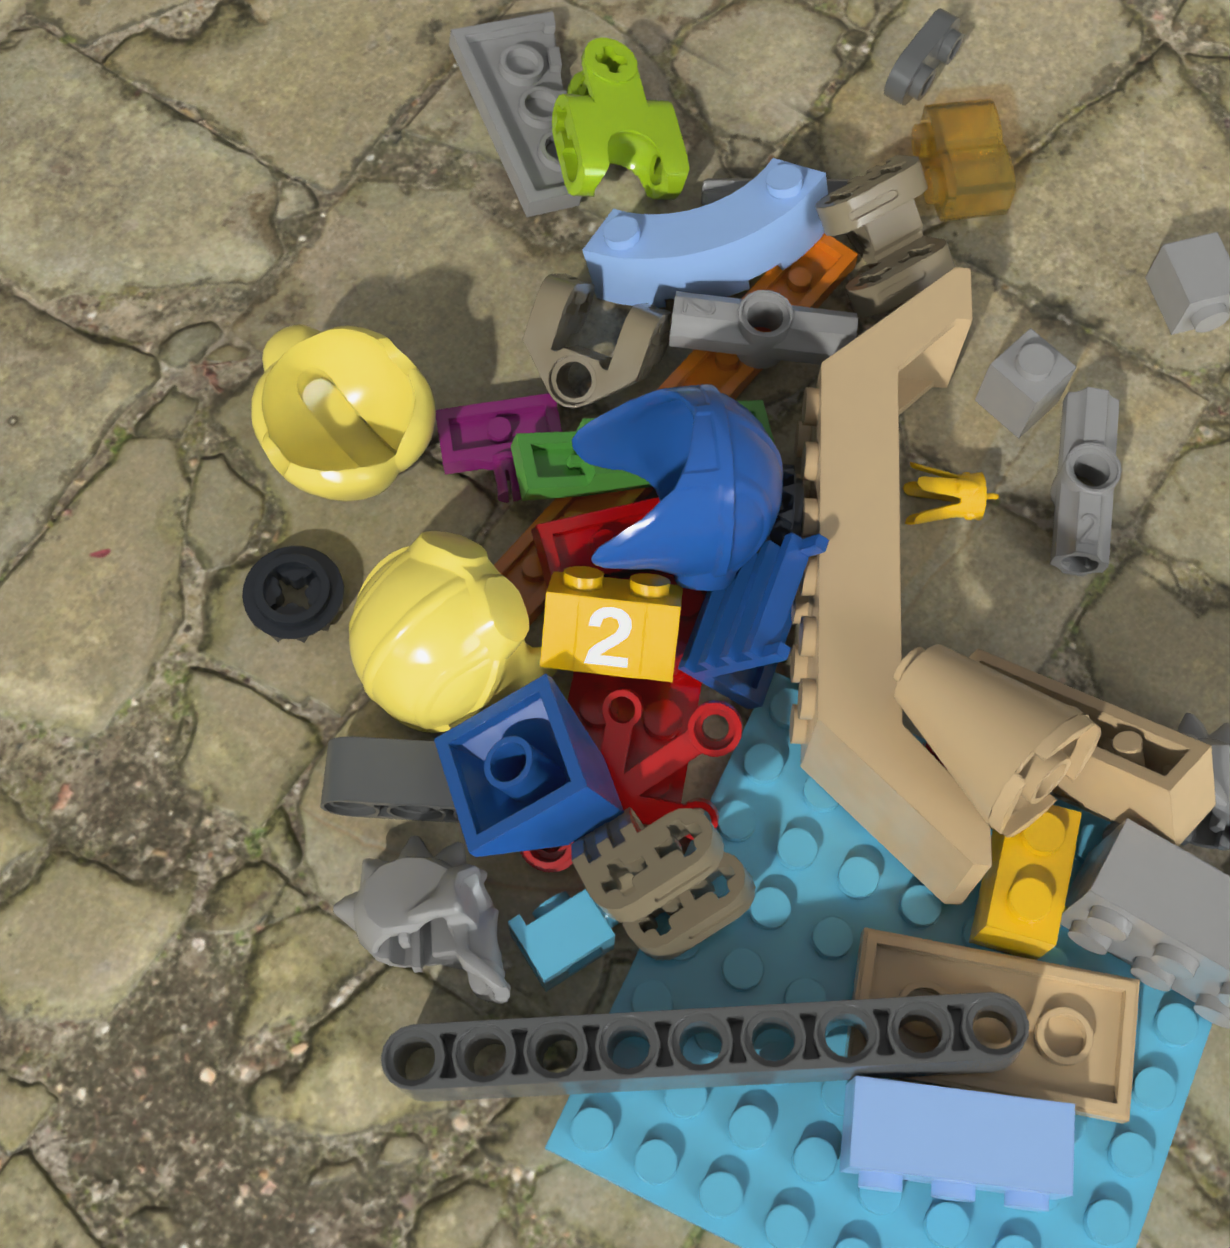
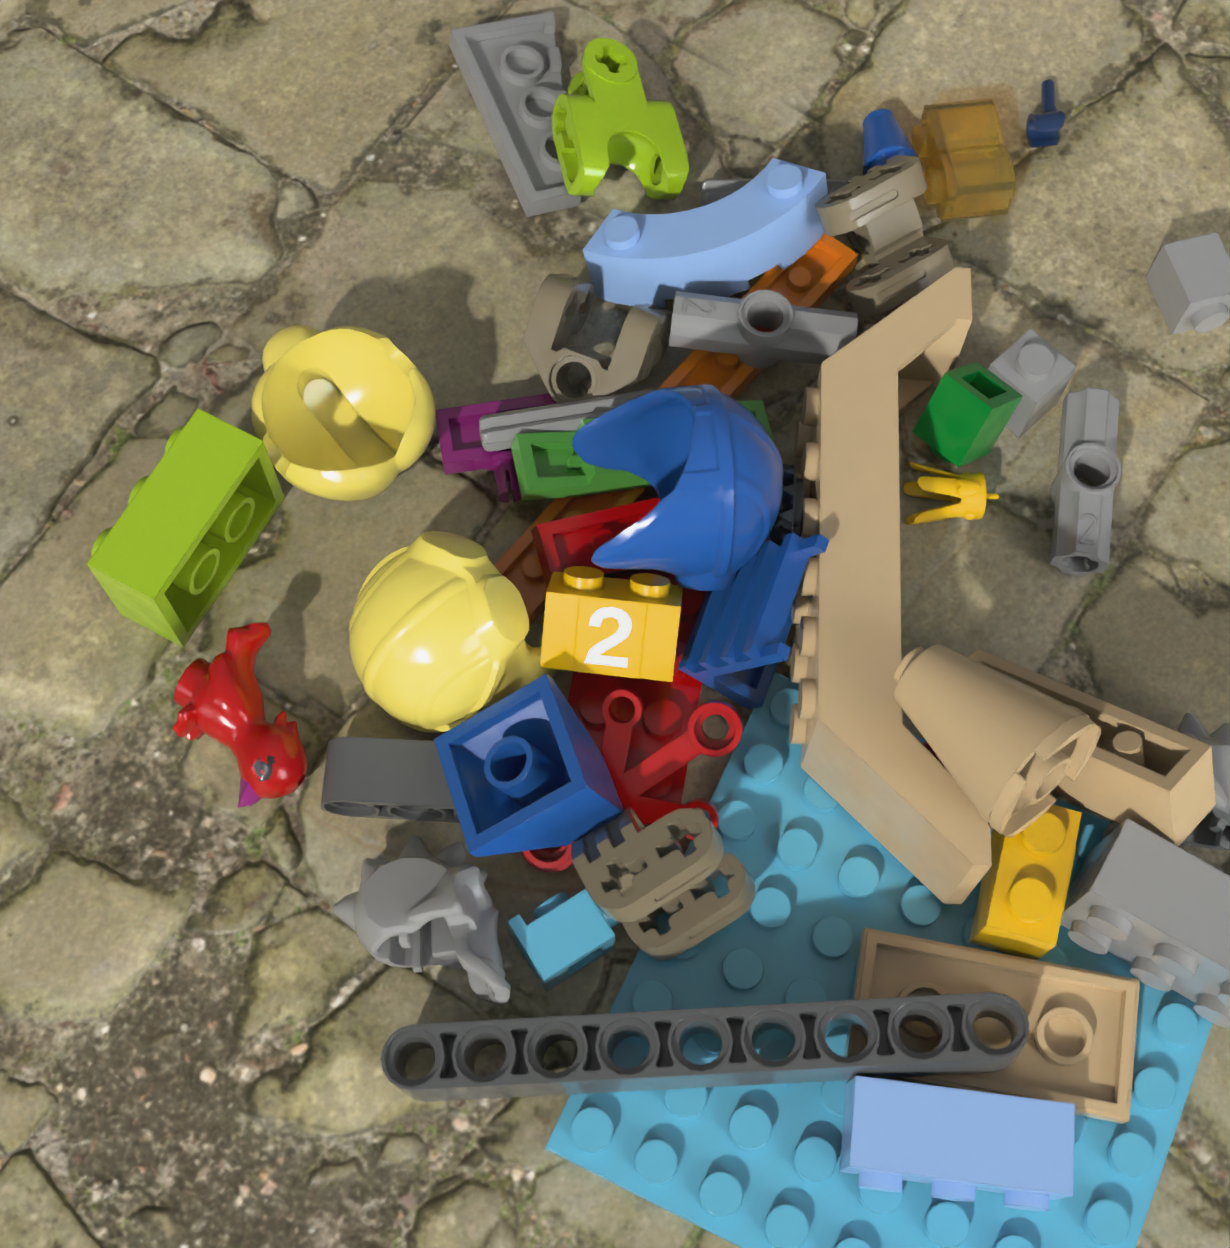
black gear [242,546,345,643] -> none
dark grey plate [884,8,964,106] -> none
none -> lime brick [87,408,285,648]
none -> red animal [172,622,308,807]
none -> light grey axle [479,389,655,452]
none -> blue cone [863,109,918,176]
none -> green brick [912,361,1023,468]
none -> dark blue hand [1026,80,1065,148]

